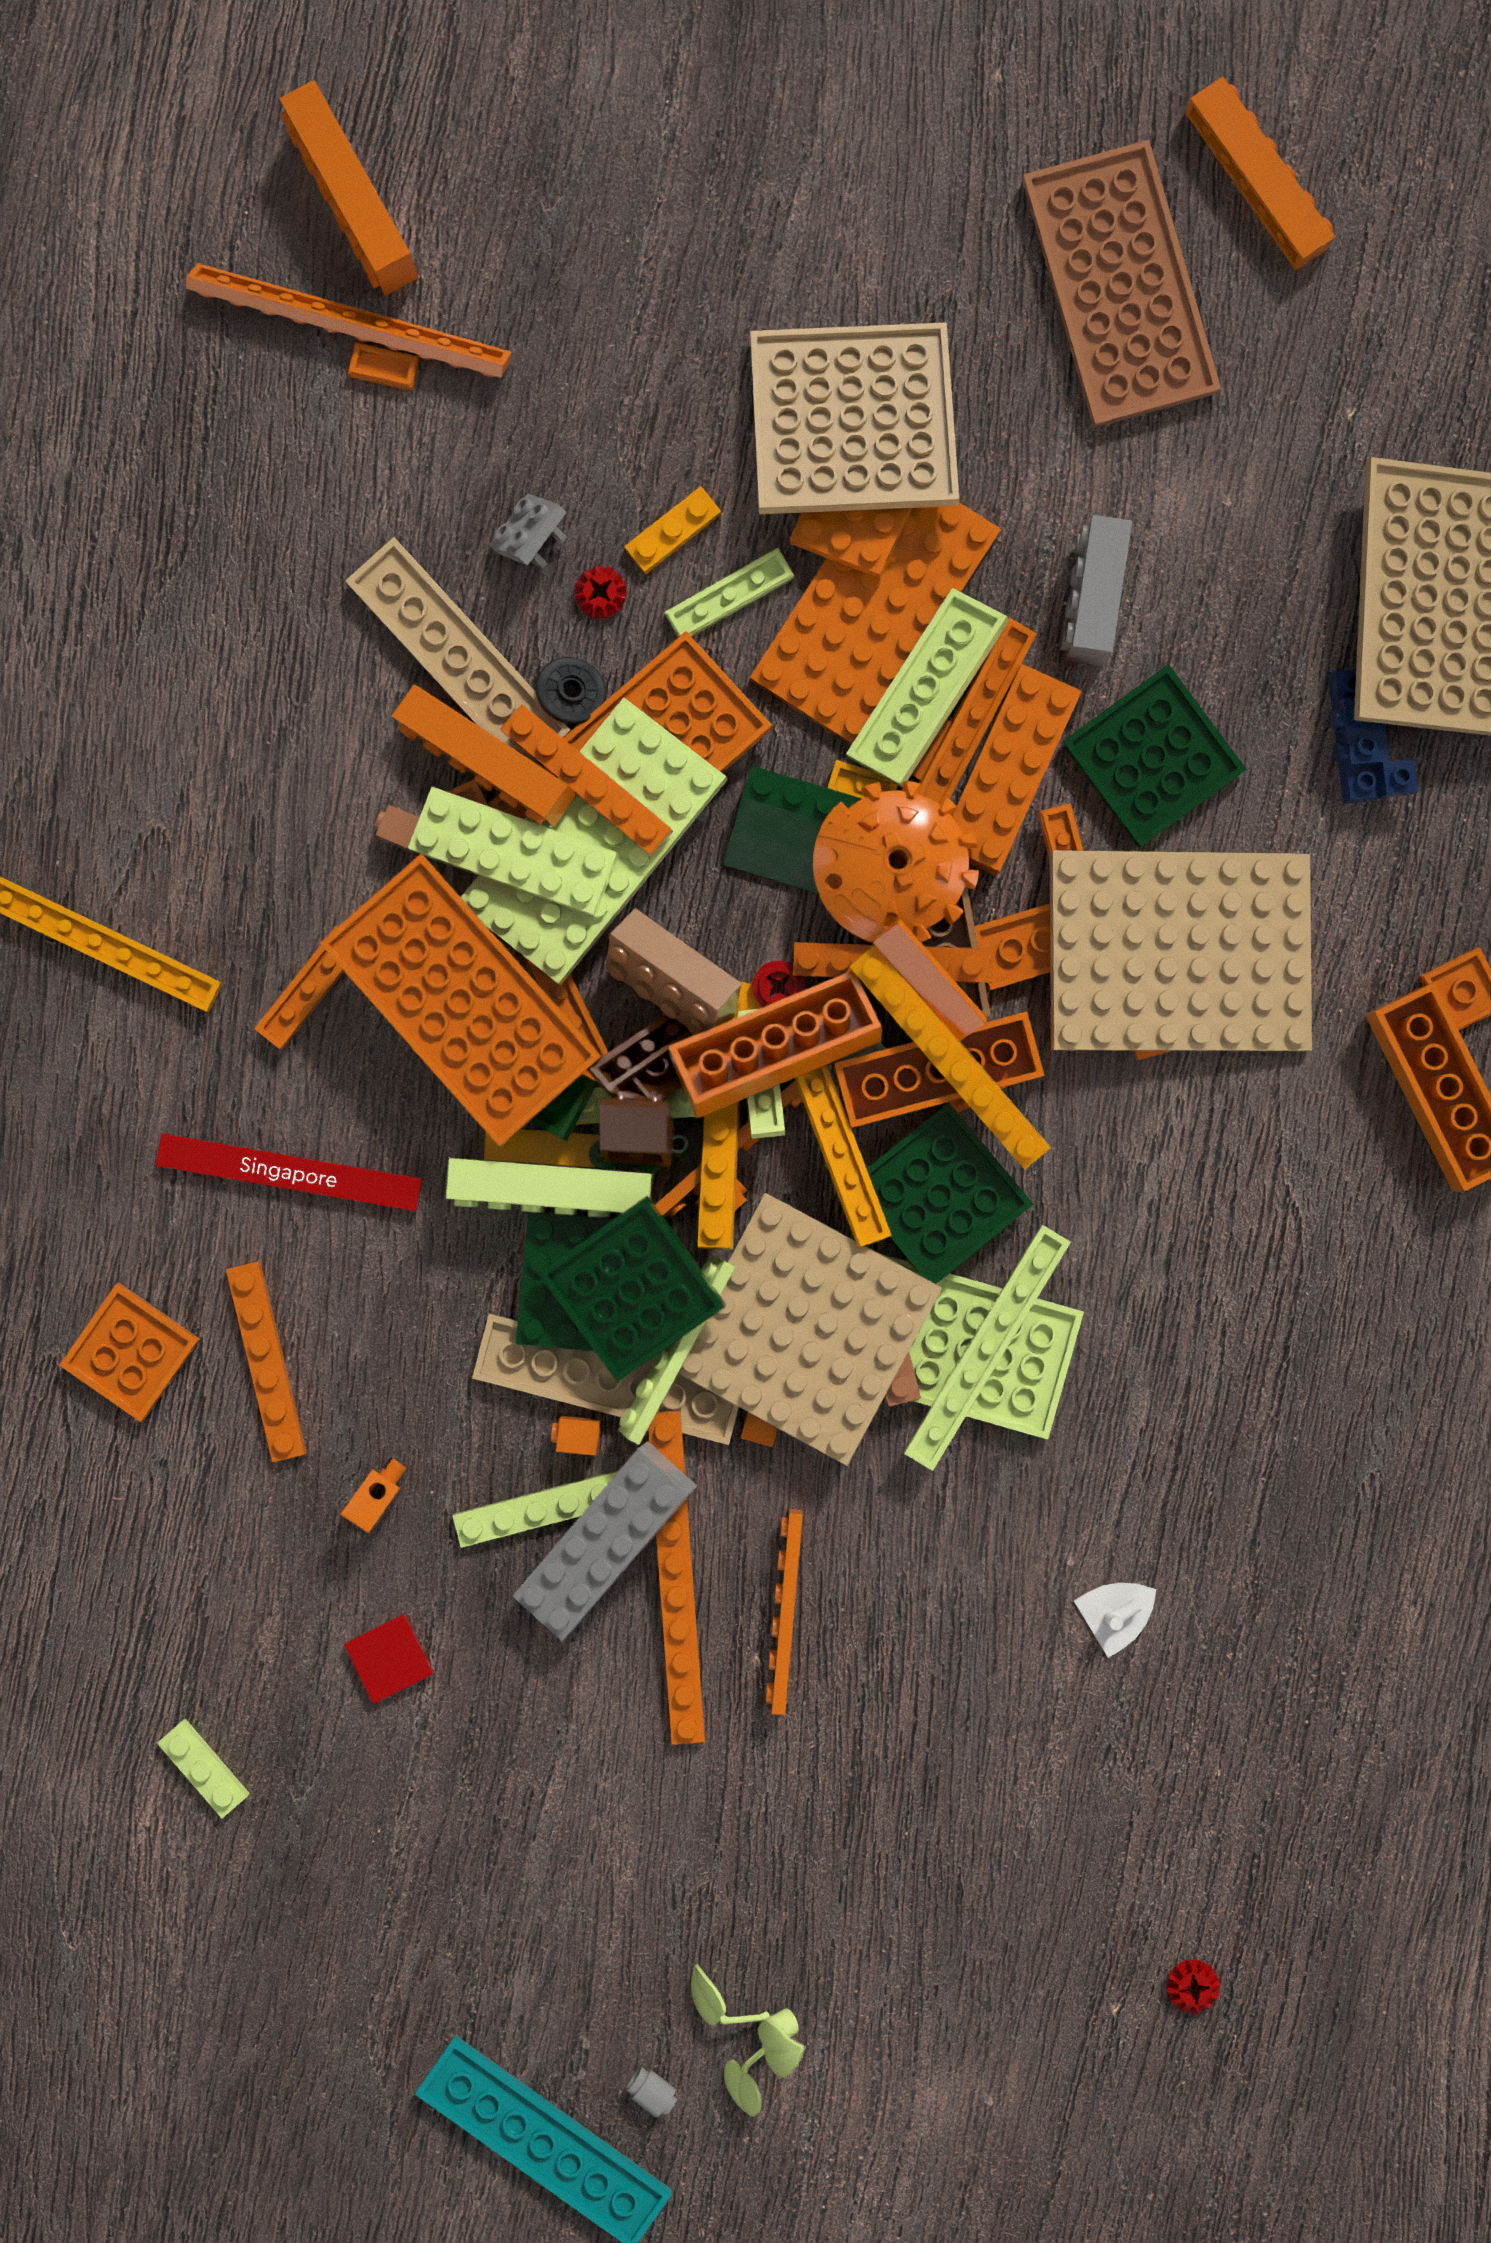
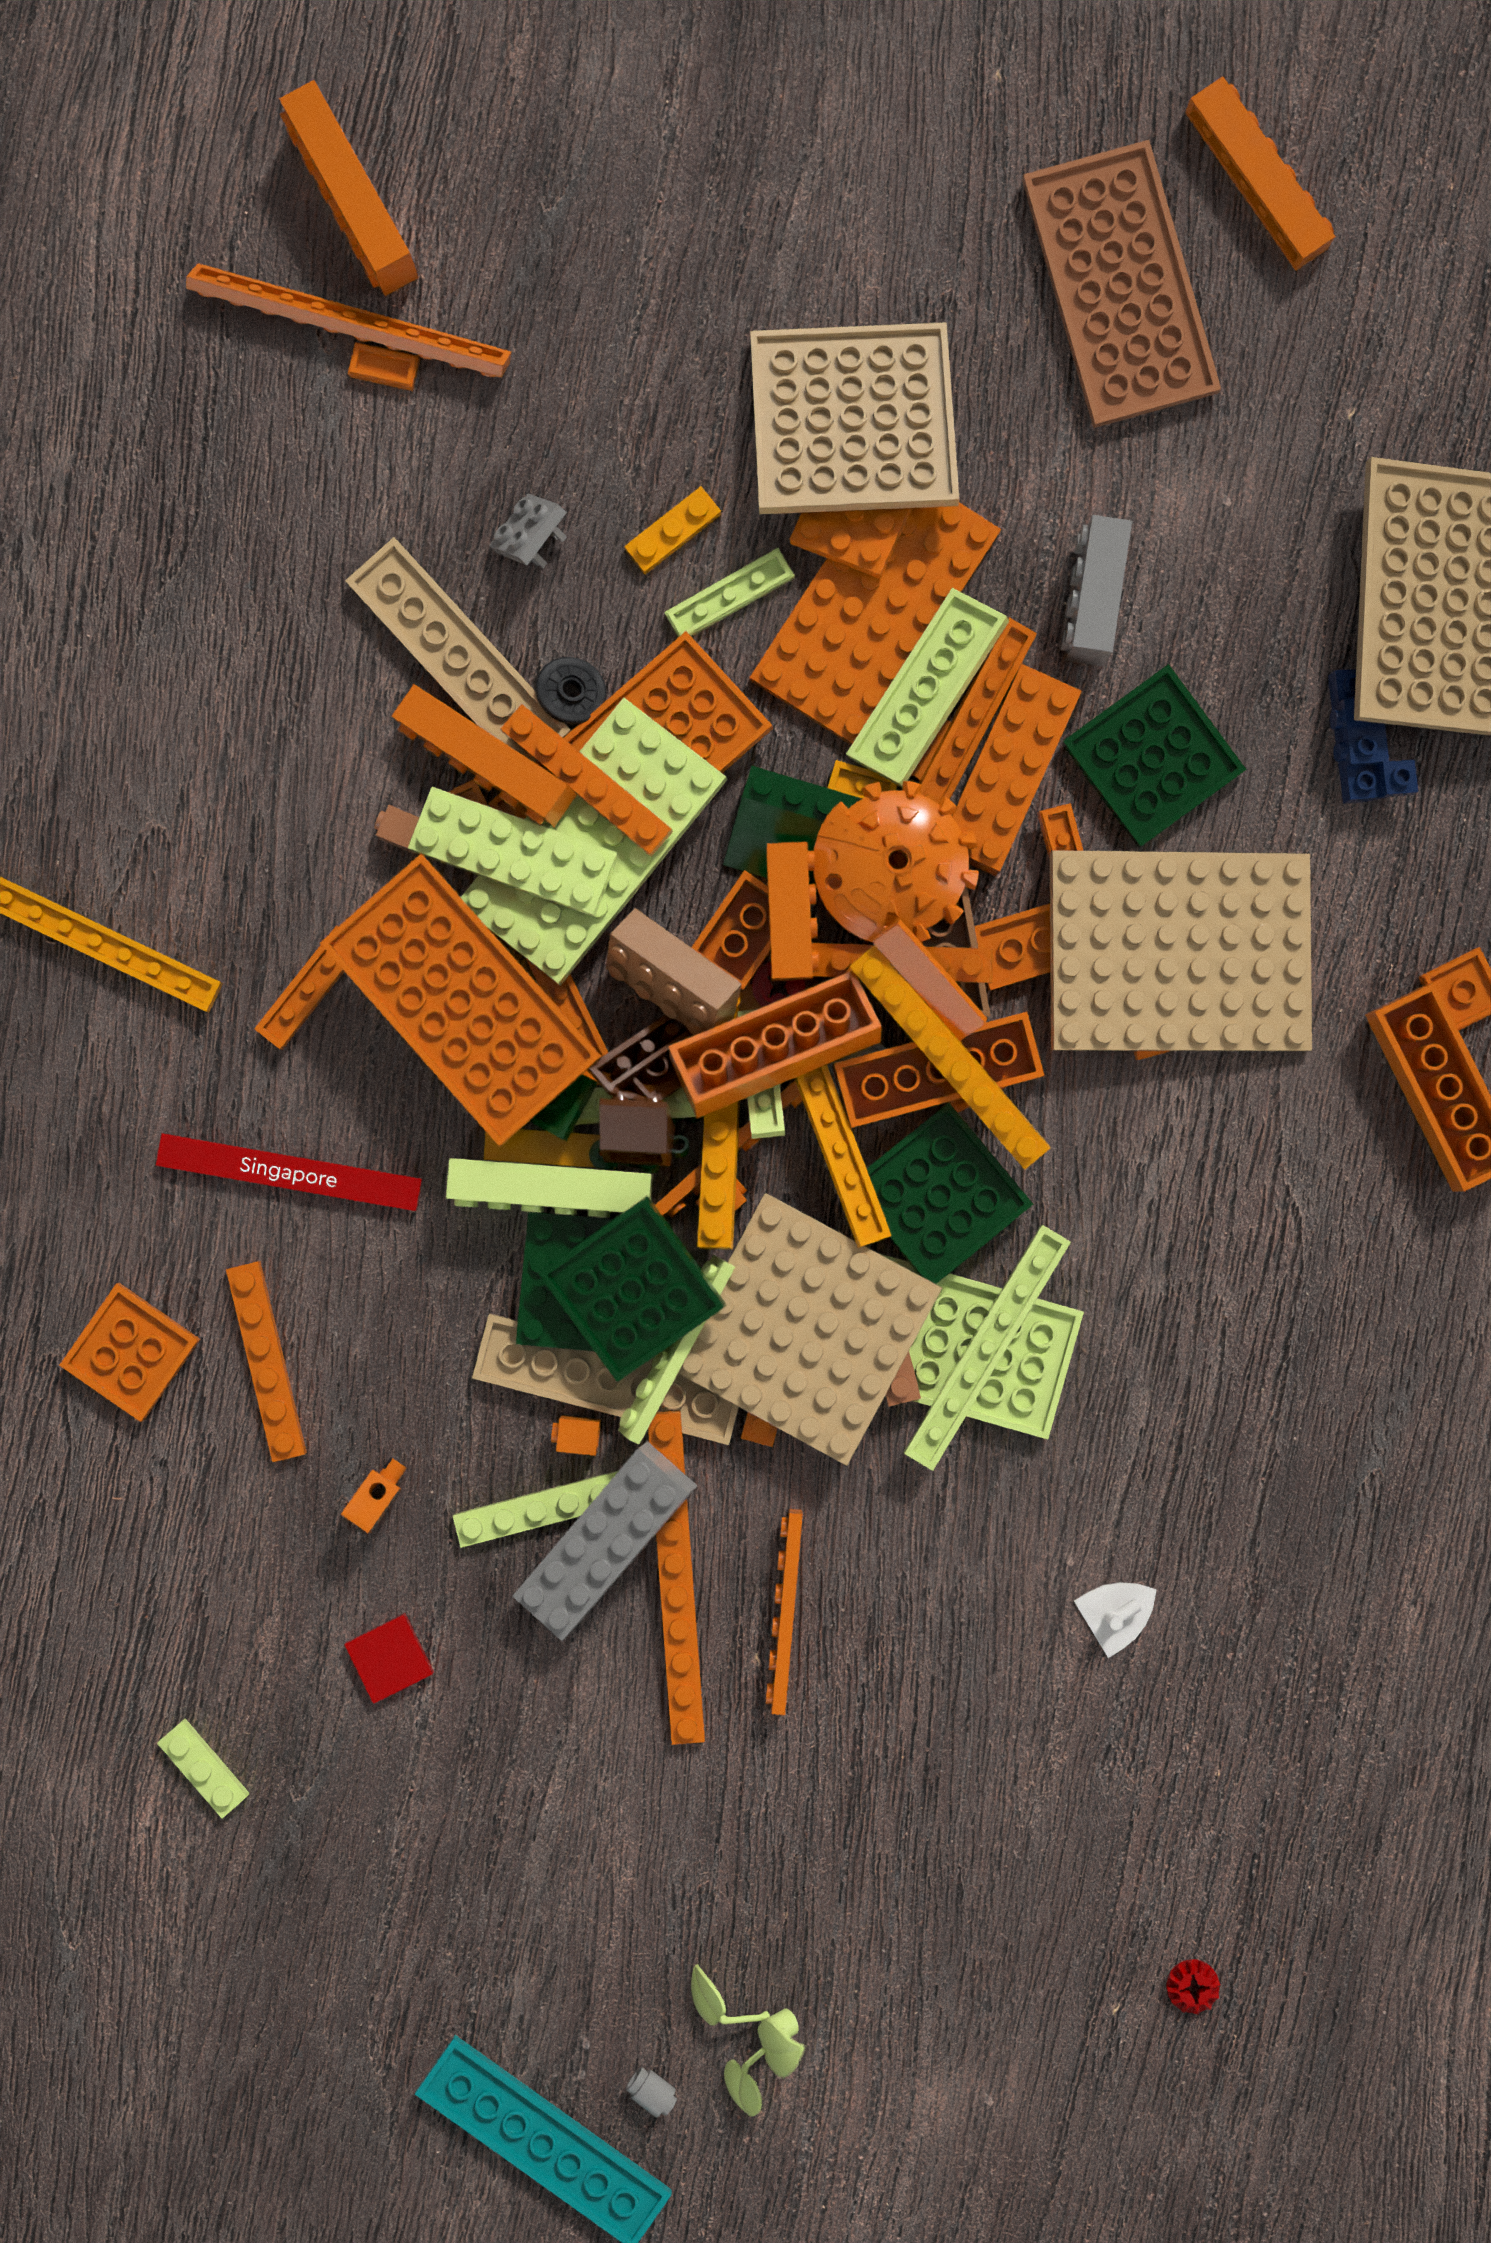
red gear [575,566,627,619] -> none
none -> orange brick [691,870,771,993]
none -> orange brick [766,842,819,981]

